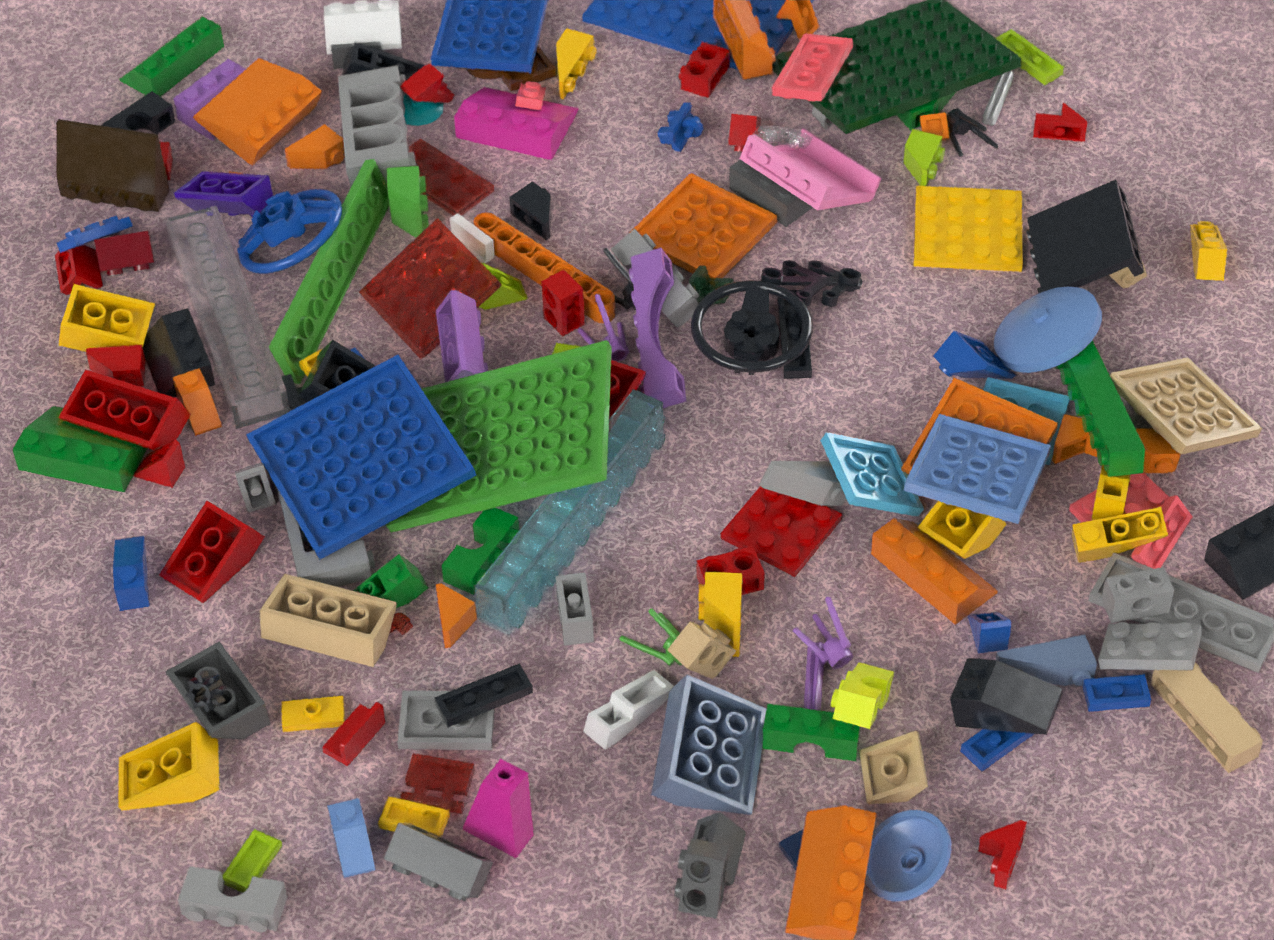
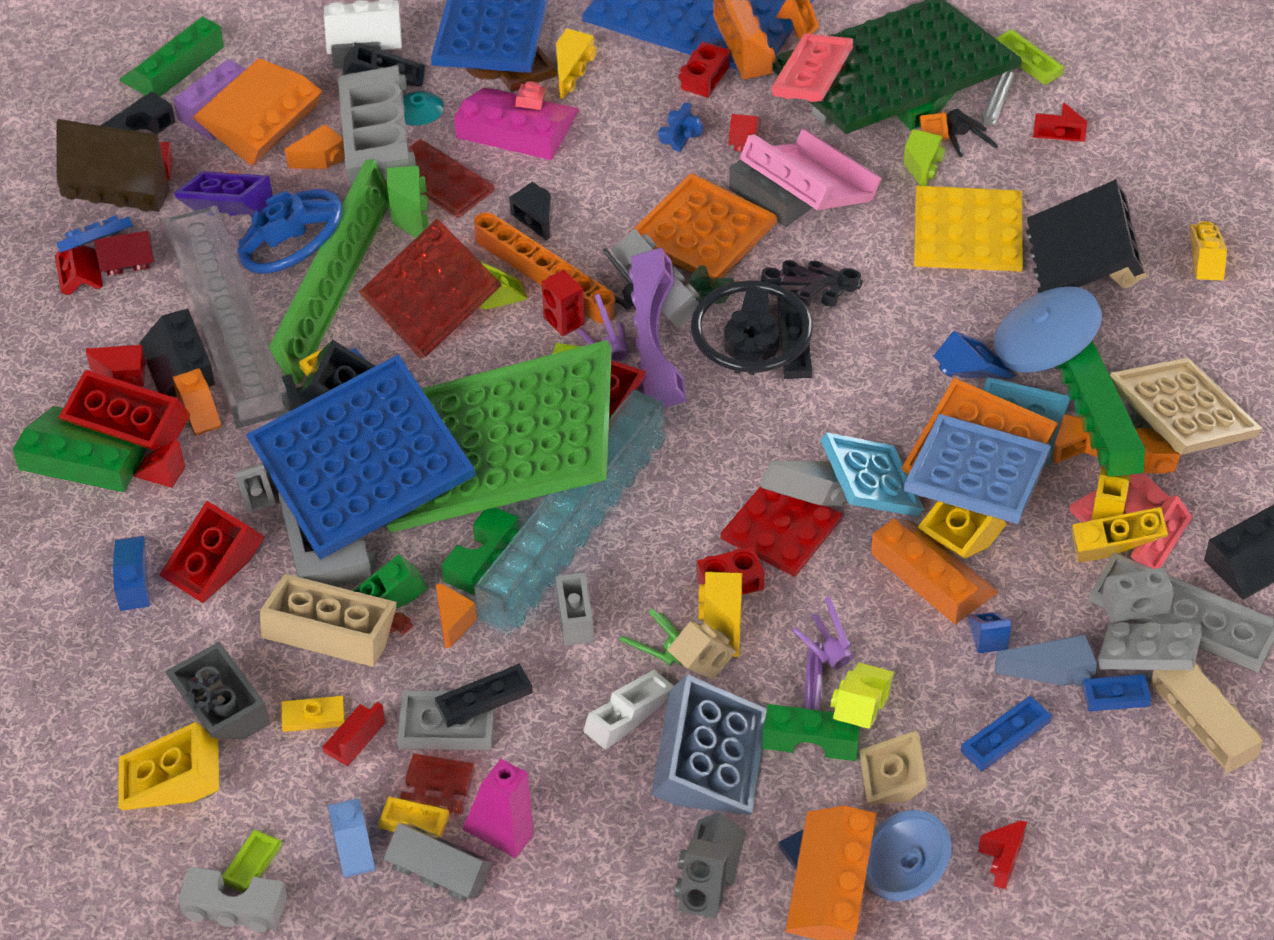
yellow slope [59,284,155,352] -> none
red slope [400,63,455,103] -> none
white panel [435,213,495,264] -> none
medium lavender slope [436,290,488,382] -> none
clear slope [753,126,813,150] -> none
black slope [950,658,1063,735] -> none

